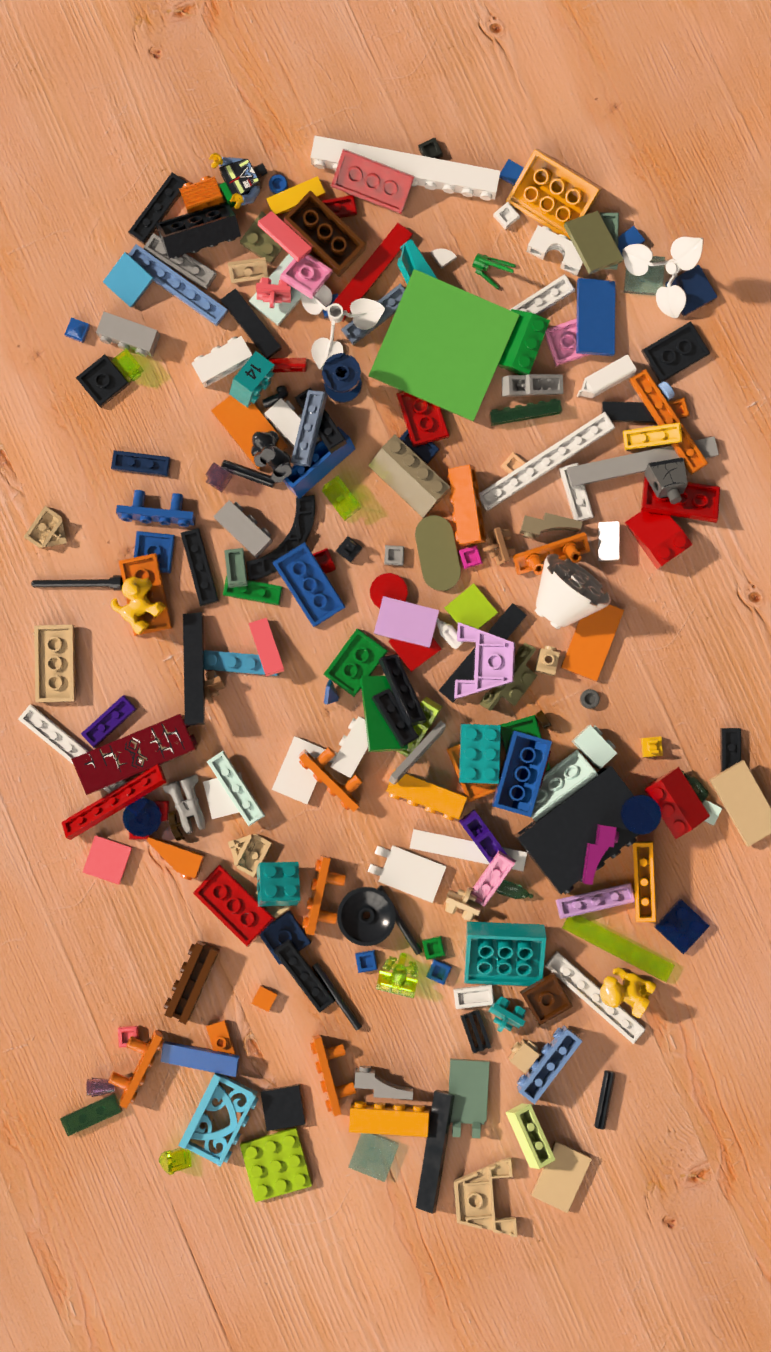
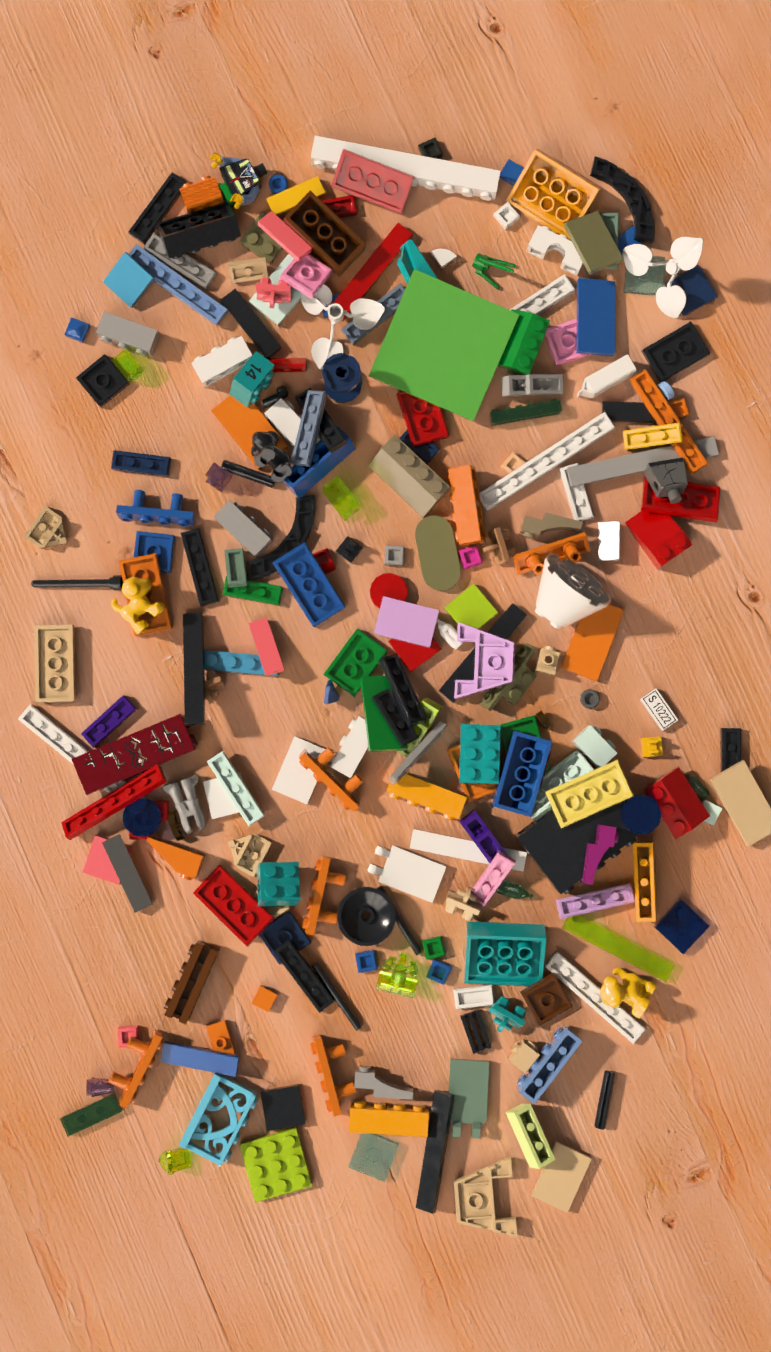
none -> dark grey tile [102,834,152,913]
none -> light yellow tile [545,760,634,828]
none -> black tile [590,156,655,245]
none -> white tile [639,689,678,731]

